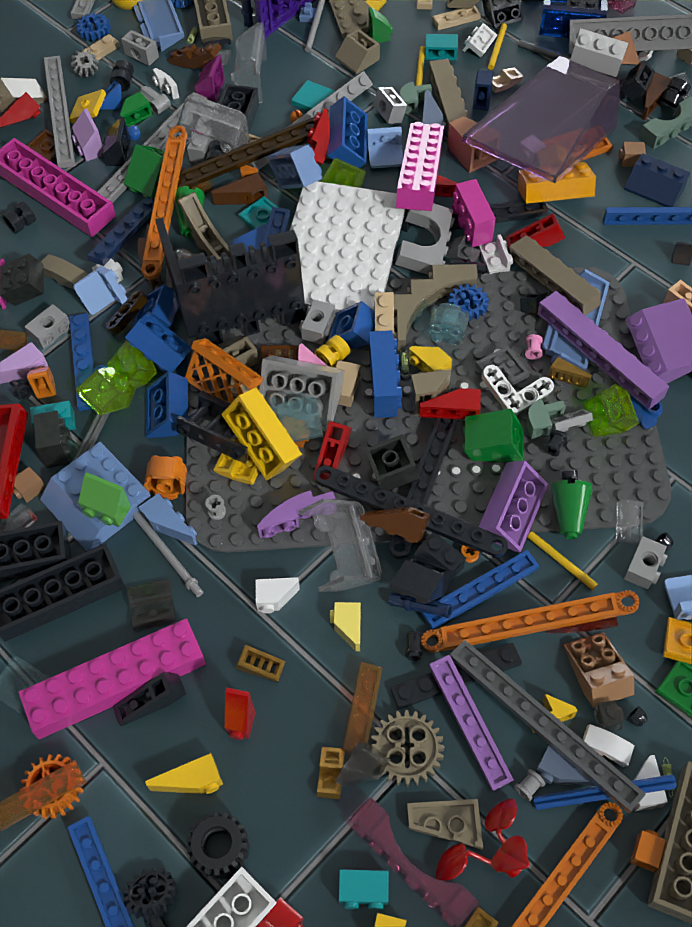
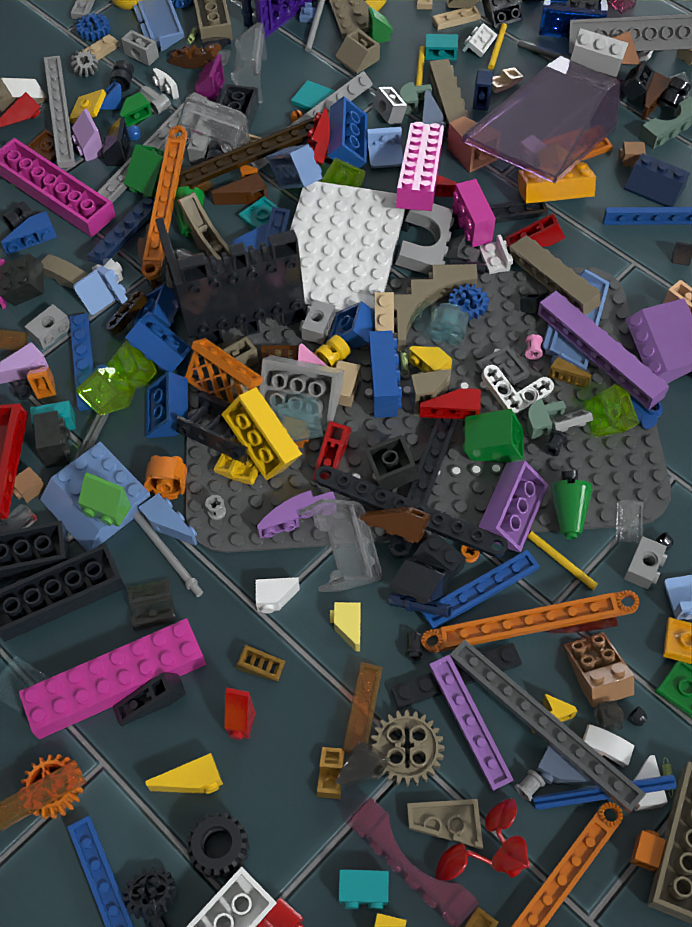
none -> blue slope [1,211,57,255]

